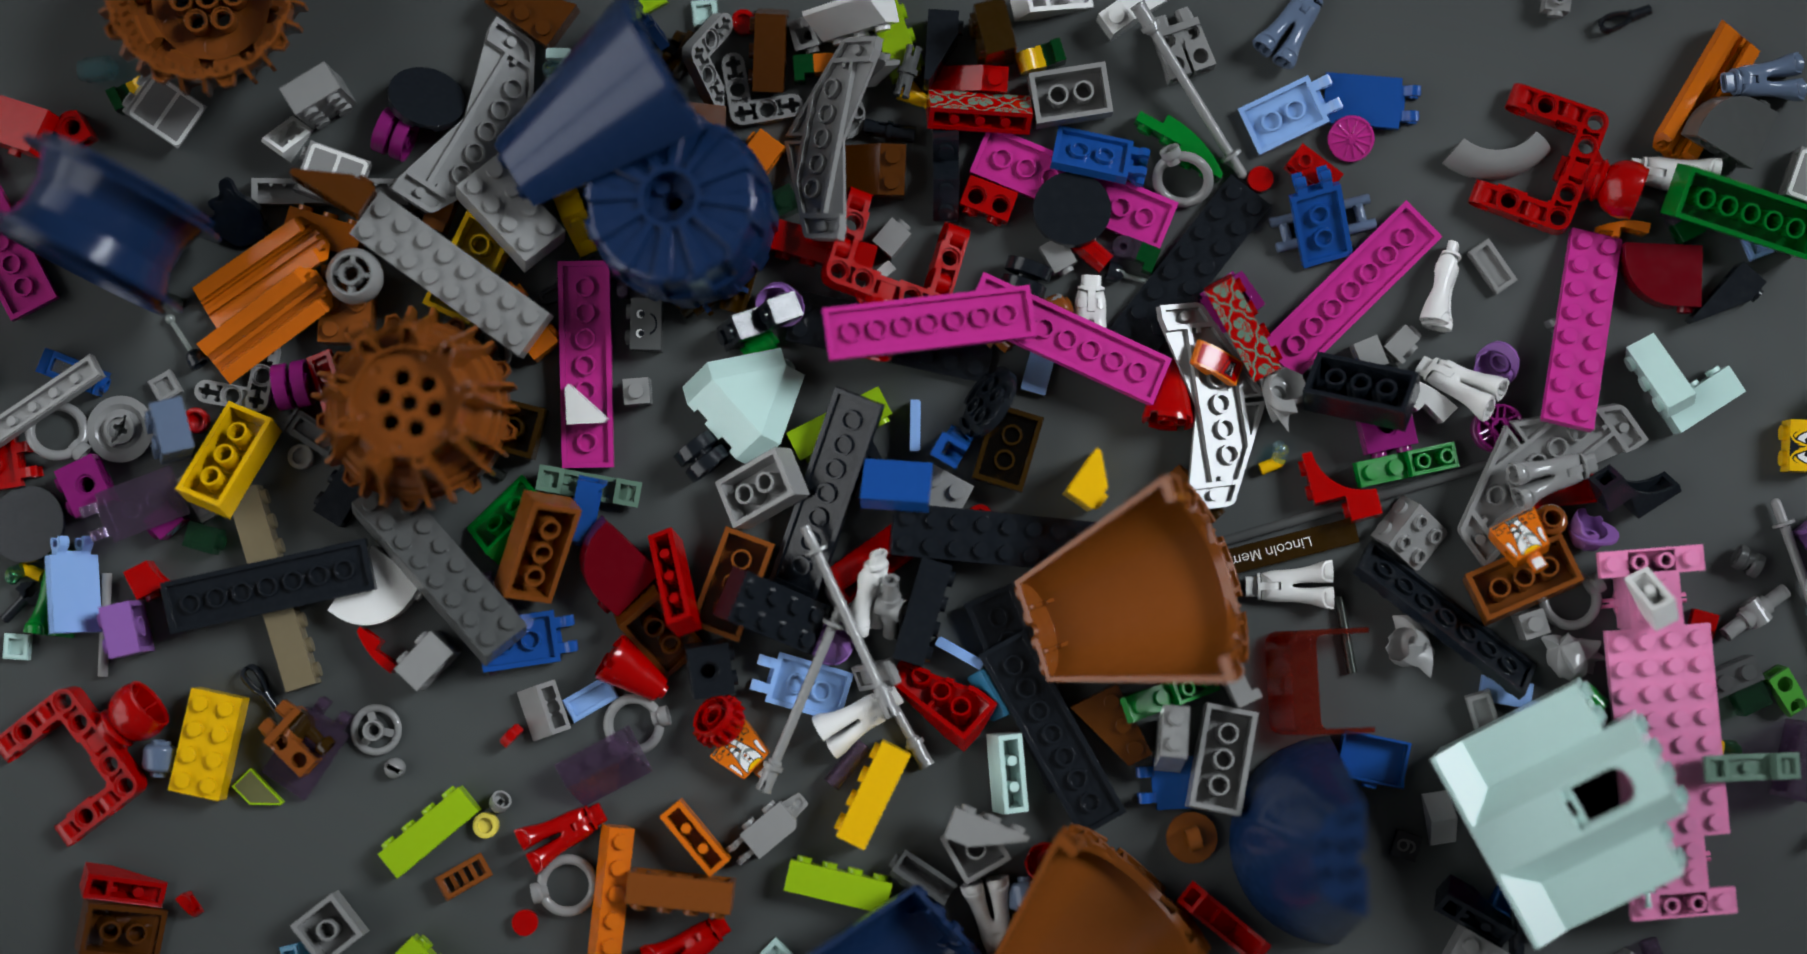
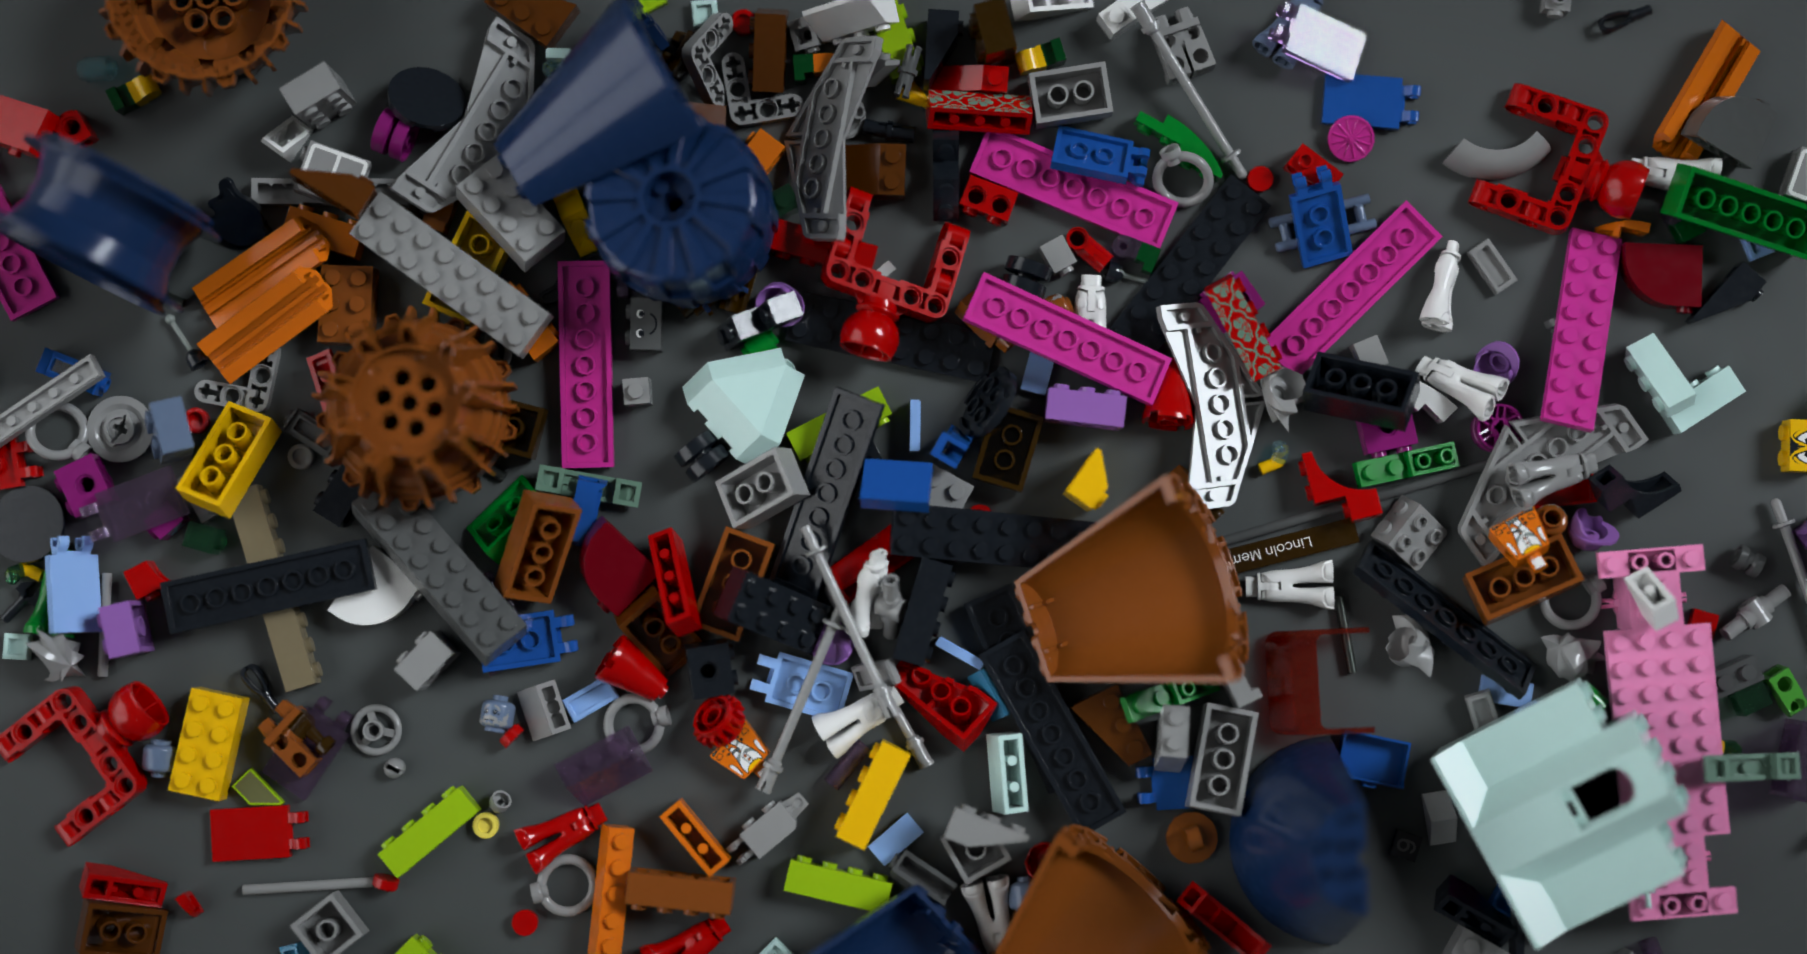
light grey brick [121,74,207,149] -> none
light grey tile [147,369,184,401] -> none
magenta wheel [270,359,315,411] -> none
light grey wheel [326,248,384,305] -> none
red slope [357,626,399,673] -> none
dark orange slope [434,852,493,902] -> none
white slope [565,384,609,424] -> none
dark pink plate [822,285,1038,362] -> none
light grey brick [872,217,912,261] -> none
black tile [1033,172,1111,248] -> none
slope [1189,340,1244,386] -> none
light blue tile [1238,74,1343,156] -> none
light grey brick [1382,324,1422,367] -> none
light grey brick [1511,608,1551,641] -> none
sand blue piece [1720,52,1807,101] -> none
none -> light grey hair [25,629,86,682]
none -> red tile [210,804,310,862]
none -> light grey piece [242,877,374,895]
none -> red tile [372,873,400,892]
none -> sand blue head [479,695,516,734]
none -> light blue tile [868,812,924,866]
none -> medium lavender brick [1043,384,1127,431]
none -> tile [1267,1,1367,83]

